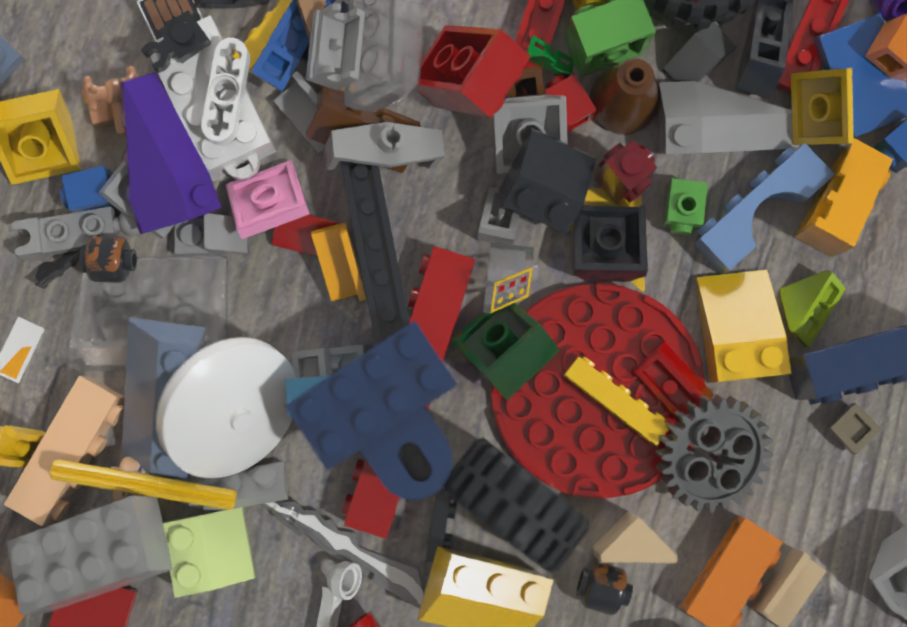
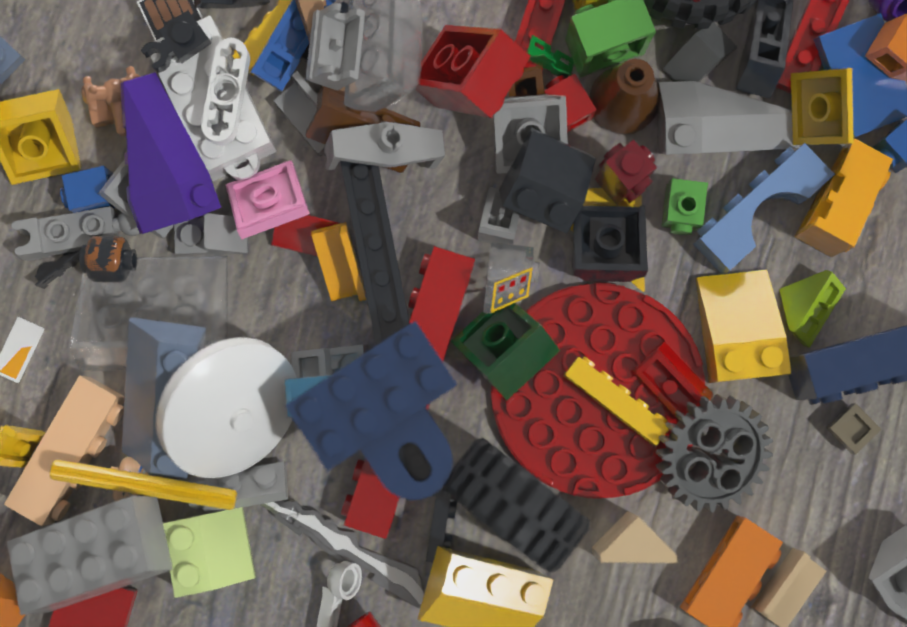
black head [576,561,633,615] -> none

